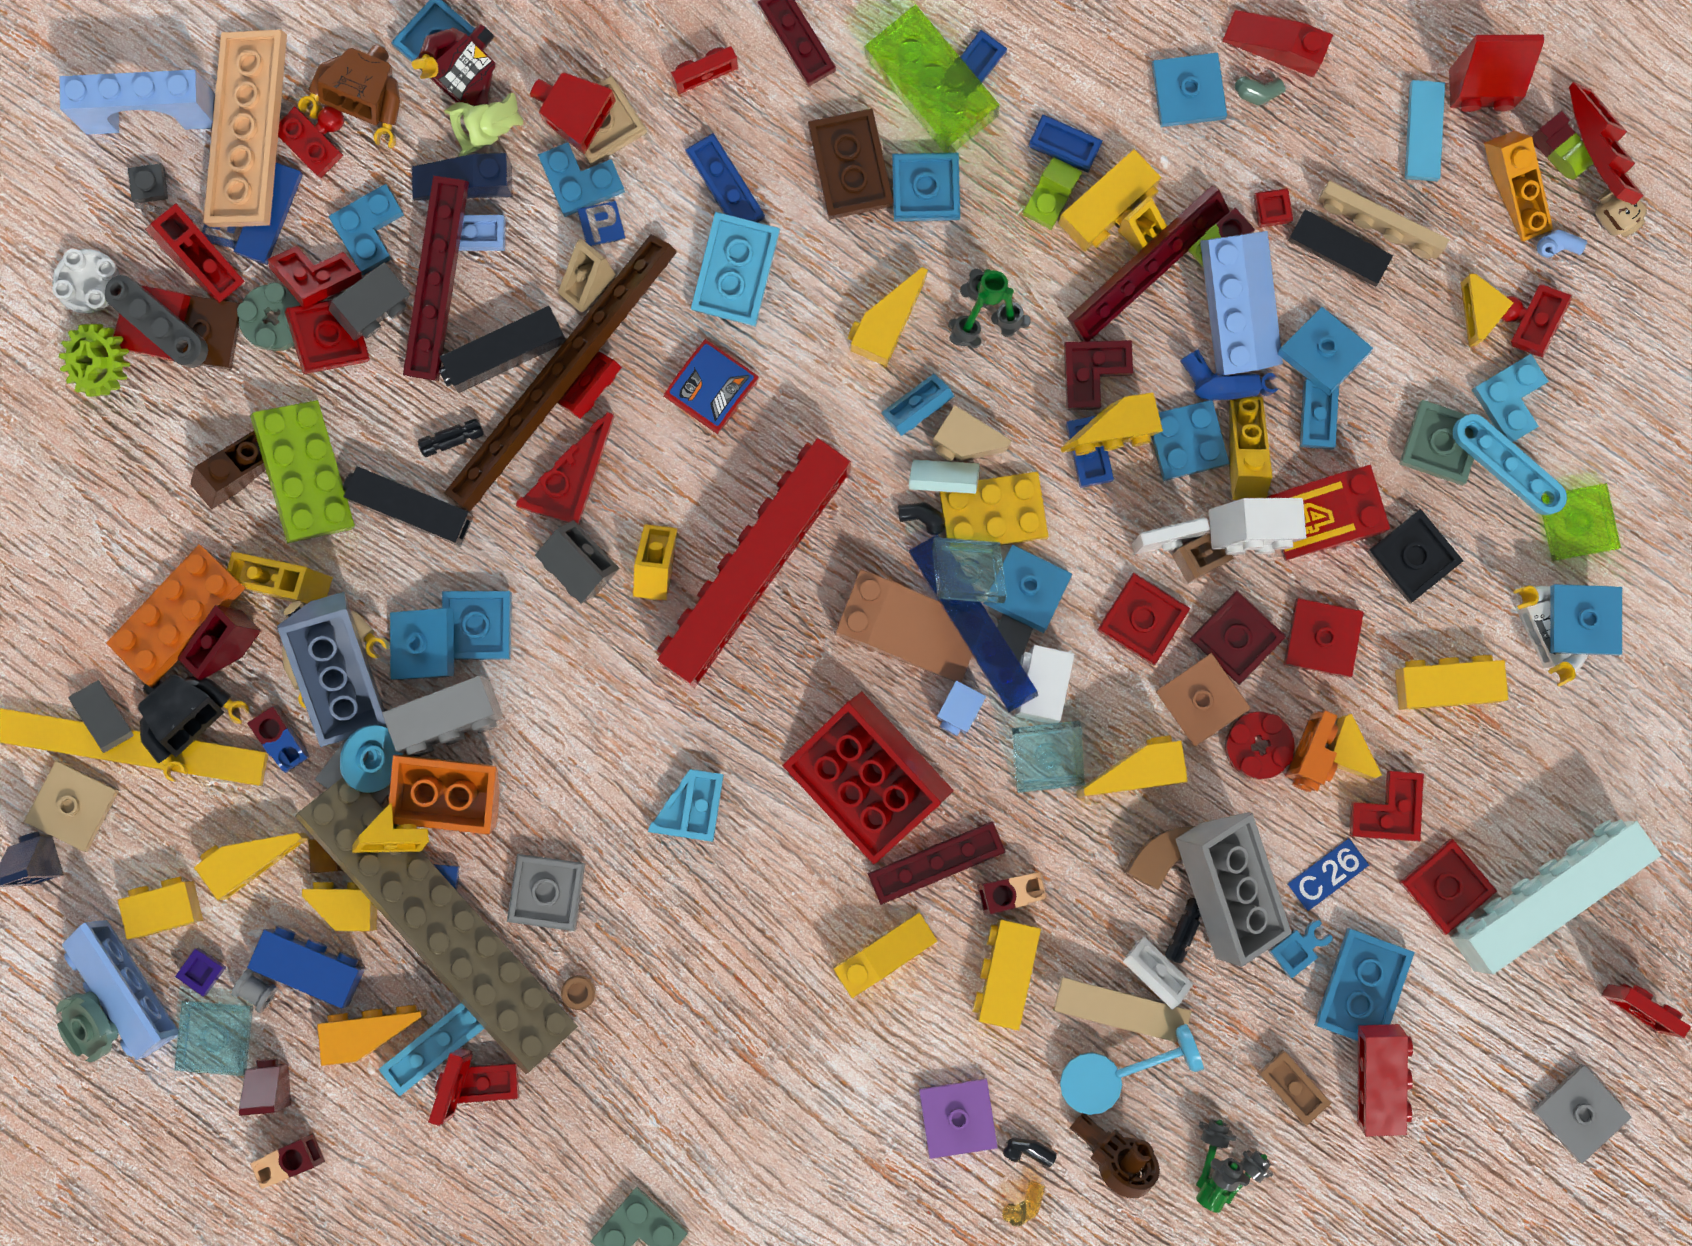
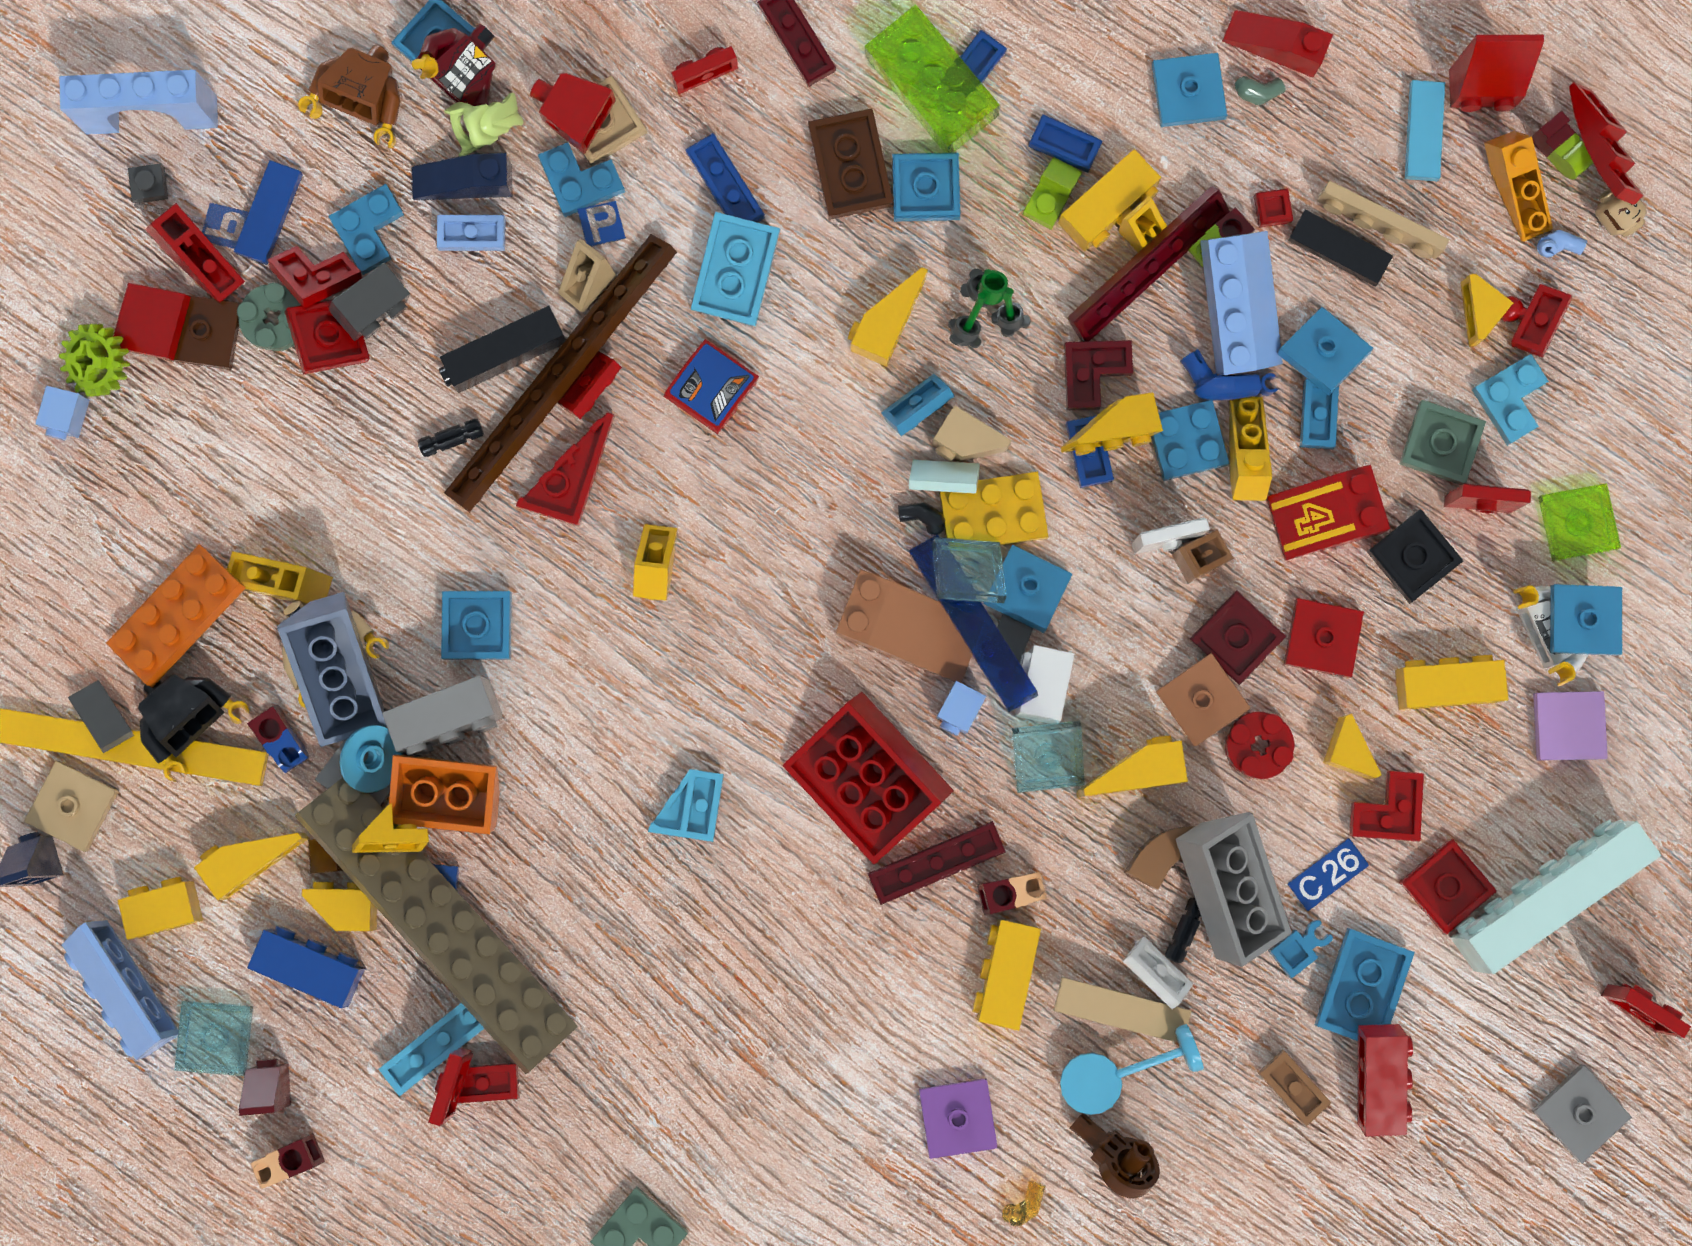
white dish [52,249,119,314] -> none
sand green plate [56,991,118,1062] -> none
dark grey plate [105,275,208,368] -> none
dark purple plate [175,948,226,996] -> none
dark red slope [177,605,261,680] -> none
reddish brown slope [190,431,266,510] -> none
light nougat plate [203,29,287,227] -> none
light grey bush [231,969,278,1013] -> none
lime plate [250,400,355,544] -> none
red plate [278,106,344,178] -> none
light orange slope [317,1004,427,1066] -> none
black brick [343,466,474,547] -> none
dark azure plate [390,608,454,680] -> none
dark red plate [403,175,469,381] -> none
light grey plate [507,854,586,931] -> none
dark grey brick [535,520,620,604] -> none
medium nougat tile [561,975,596,1010] -> none
red brick [656,438,851,689] -> none
yellow slope [833,912,937,998] -> none
black arm [1003,1137,1057,1168] -> none
red tile [1097,573,1191,666] -> none
dark grey plant [1196,1120,1274,1213] -> none
white brick [1209,498,1306,555] -> none
orange plate [1285,710,1338,793] -> none
medium azure plate [1453,414,1567,515] -> none
none -> light blue brick [35,385,90,441]
none -> red plate [1444,484,1531,513]
none -> lavender tile [1533,691,1608,761]

